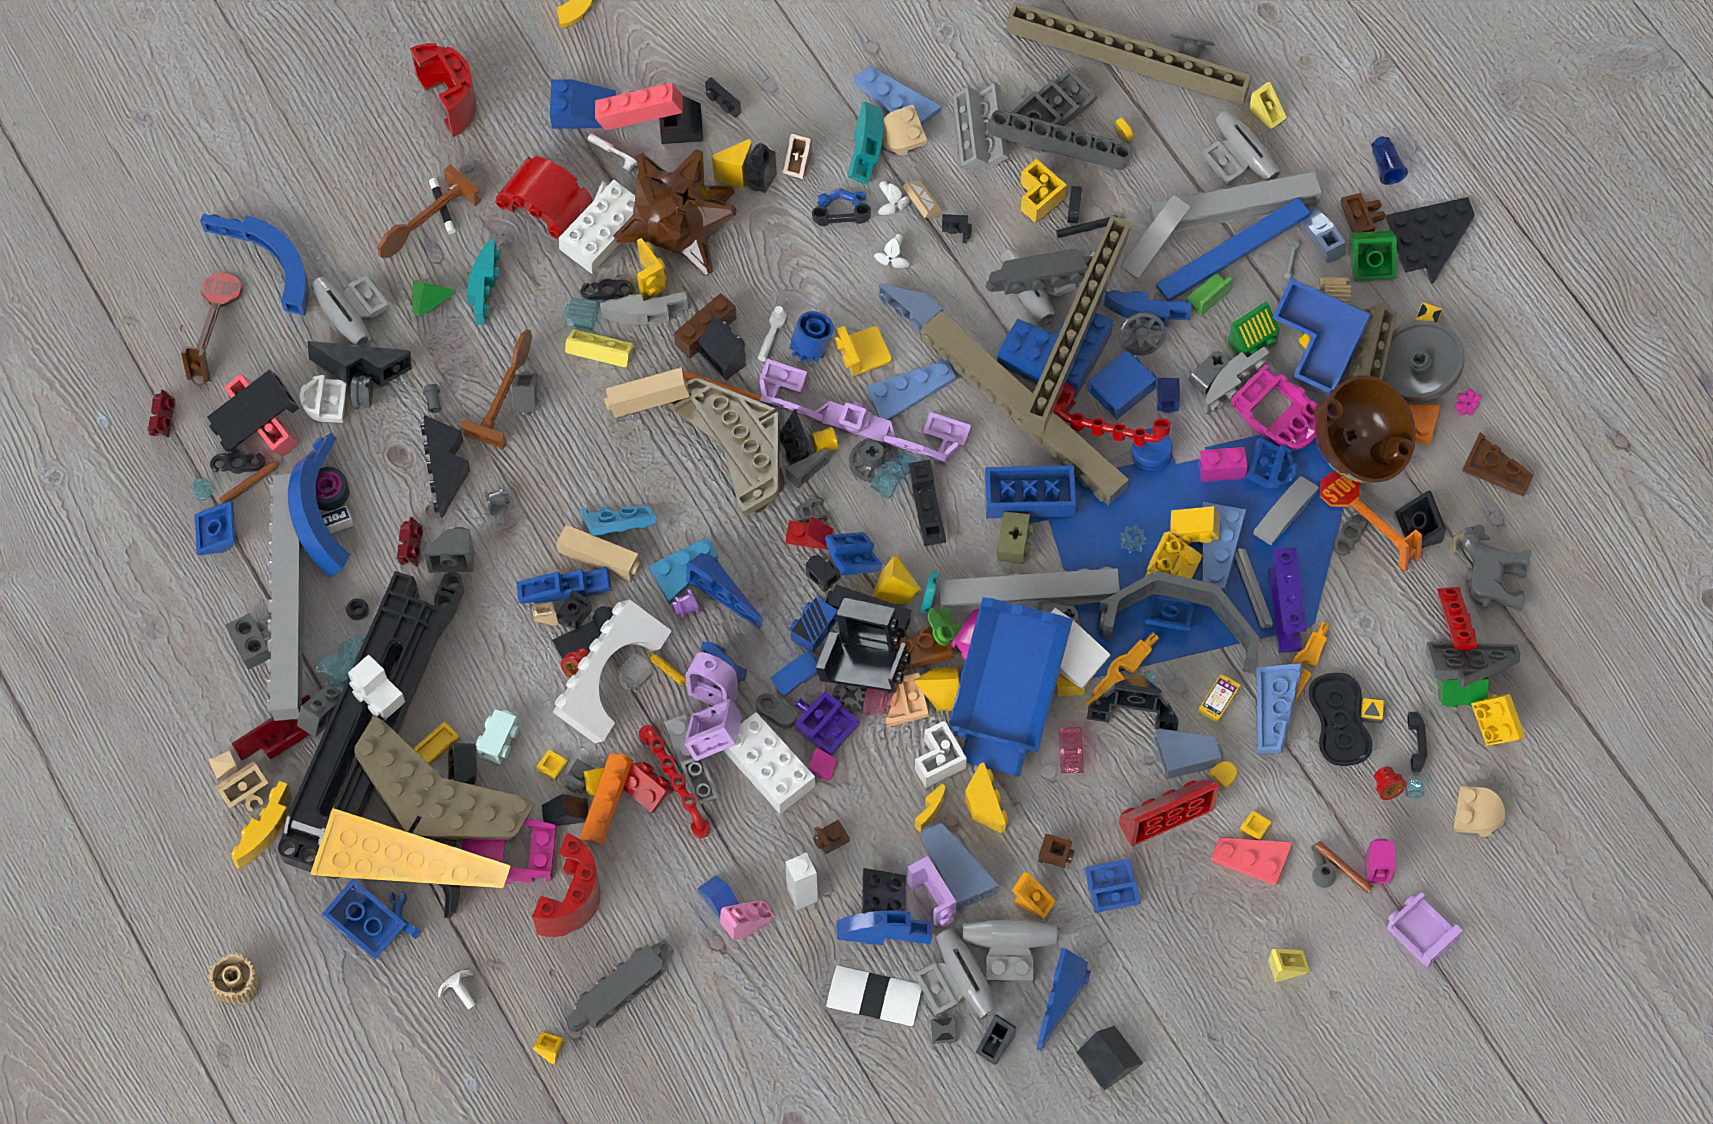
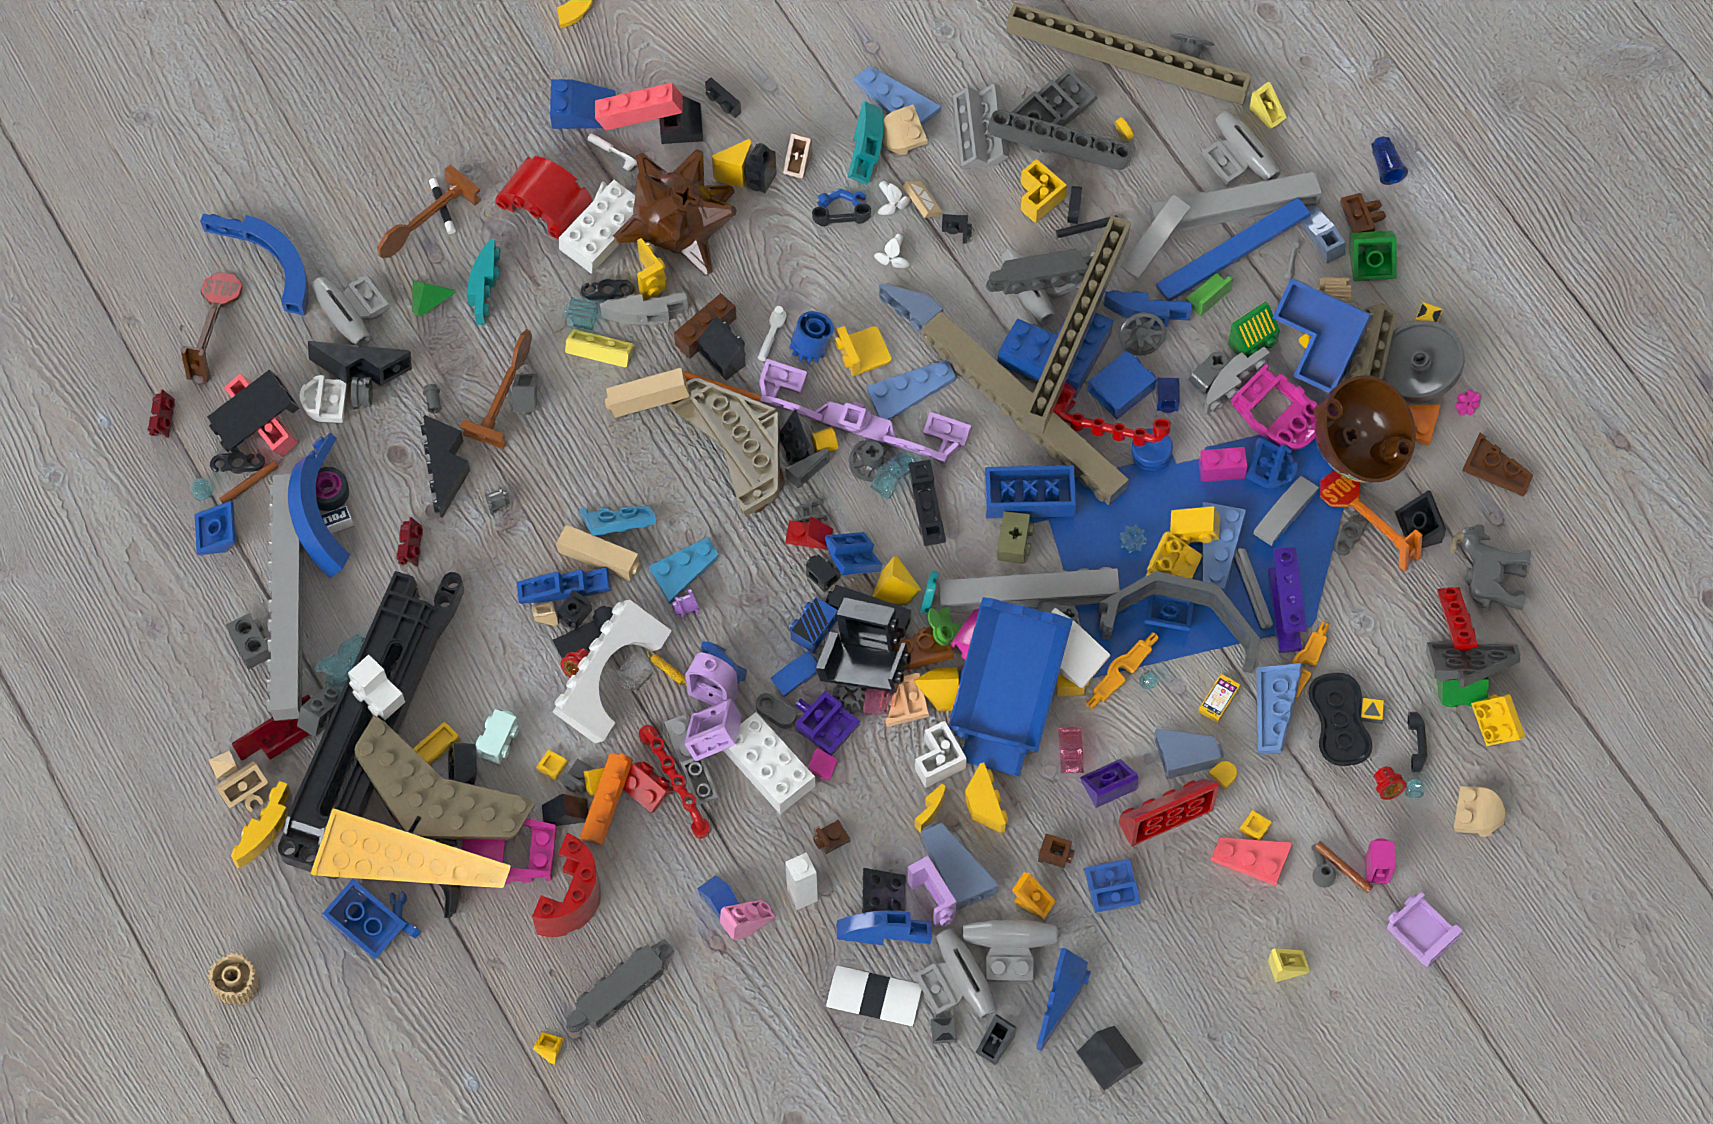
black plate [346,598,369,620] -> none
red cylinder [410,43,476,137] -> none
dark grey slope [424,527,474,573] -> none
white plant [438,970,476,1010] -> none
blue wedge [686,552,763,629] -> none
black wedge [1087,675,1179,731] -> none
black wing [1386,197,1475,284] -> none
none -> dark purple slope [1080,759,1139,808]

